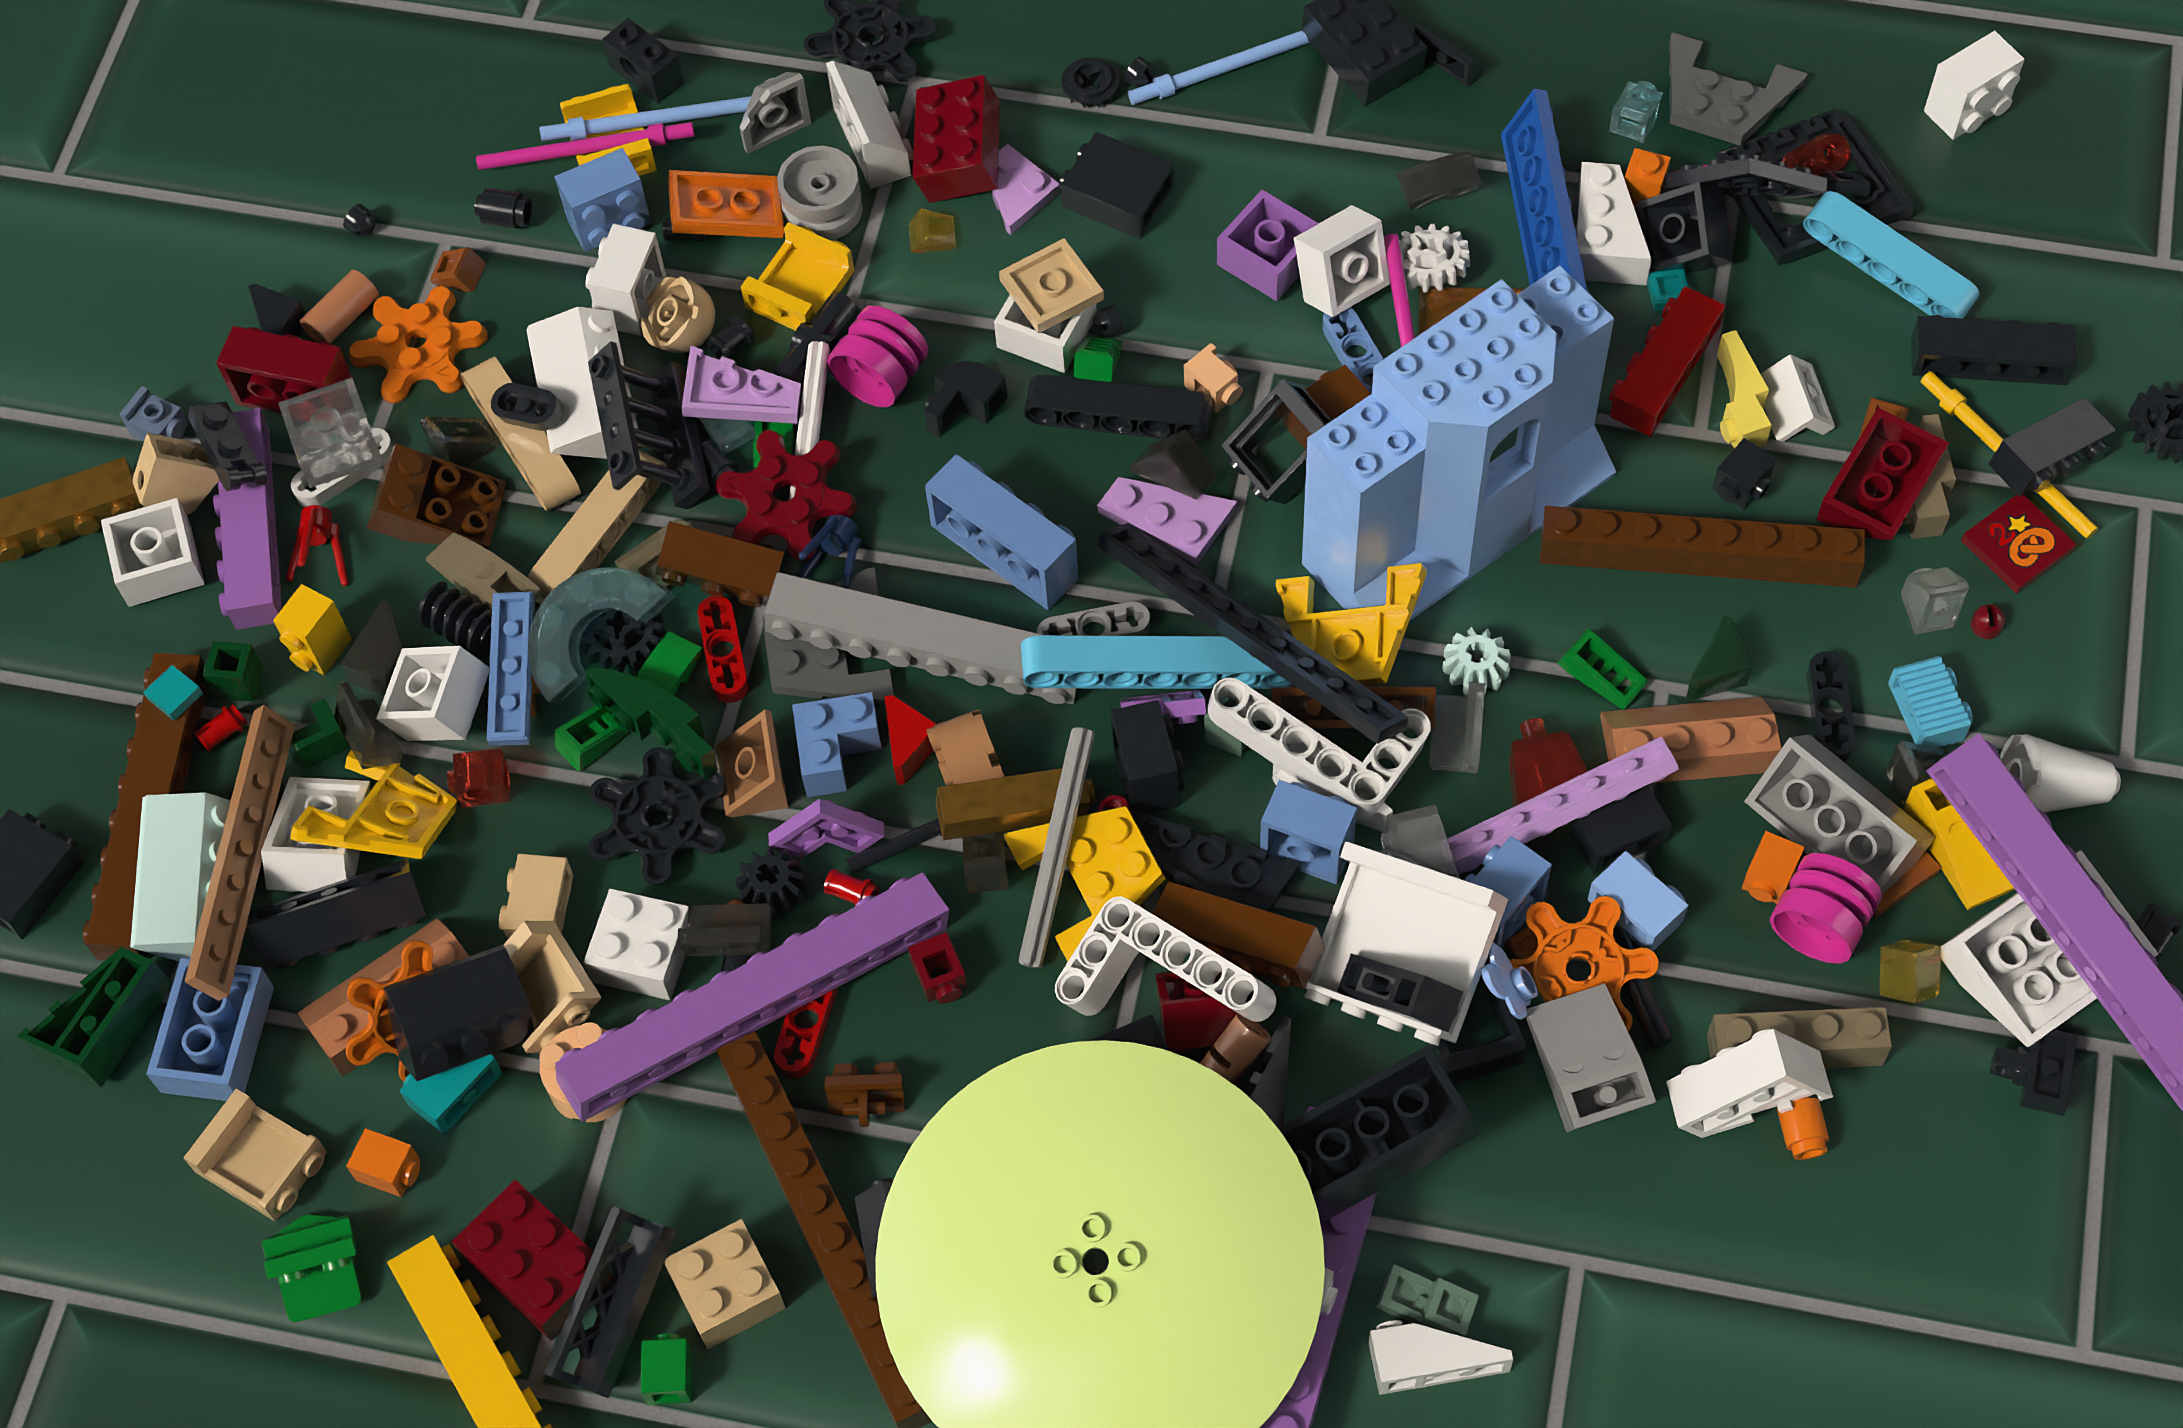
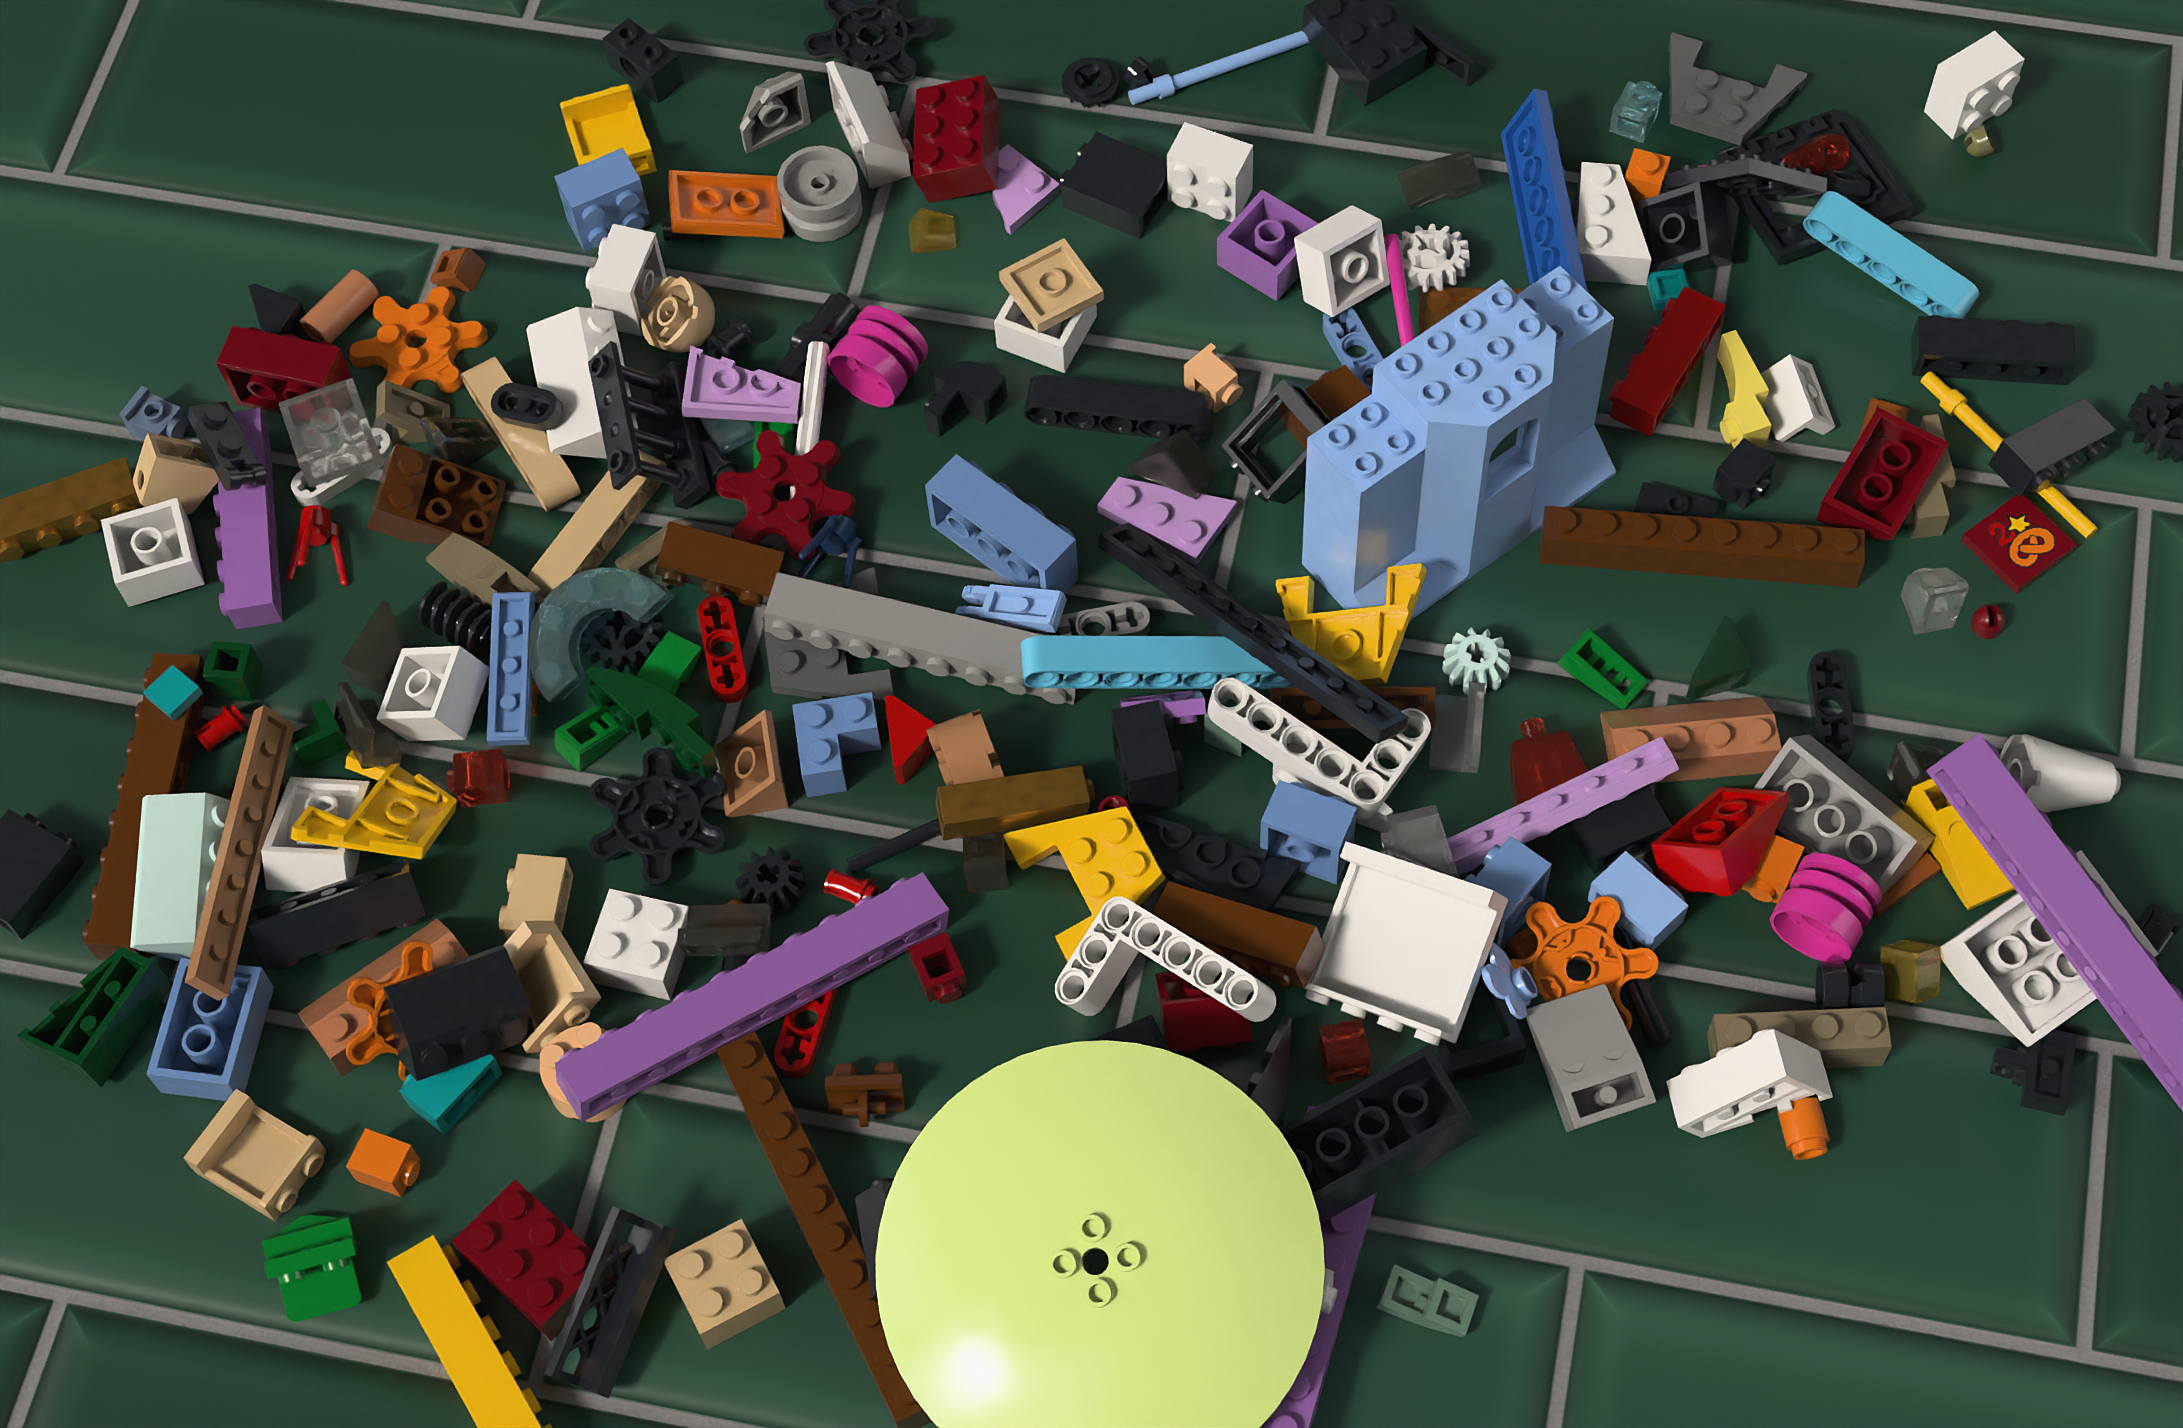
yellow brick [273,584,352,676] -> none
black hinge [343,203,376,236] -> none
black brick [475,188,532,229] -> none
dark pink bar [476,122,695,170] -> none
light blue bar [539,96,751,141] -> none
green brick [641,1333,692,1405] -> none
yellow panel [741,222,854,331] -> none
medium lavender plate [768,799,885,859] -> none
light grey axle [1019,727,1095,968] -> none
green slope [1074,336,1123,382] -> none
black hinge [1093,304,1124,337] -> none
nougat pin [1199,1013,1271,1086] -> none
black slope [1337,953,1463,1032] -> none
white slope [1368,1320,1513,1395] -> none
medium azure brick [1888,656,1973,753] -> none
none -> dark tan slope [376,380,450,444]
none -> light blue hinge [955,584,1067,633]
none -> white brick [1167,122,1253,222]
none -> clear red brick [1318,1018,1371,1085]
none -> black plate [1633,482,1719,518]
none -> red slope [1651,787,1790,897]
none -> black wheel [1815,961,1885,1010]
none -> olive hinge [1964,124,1995,157]

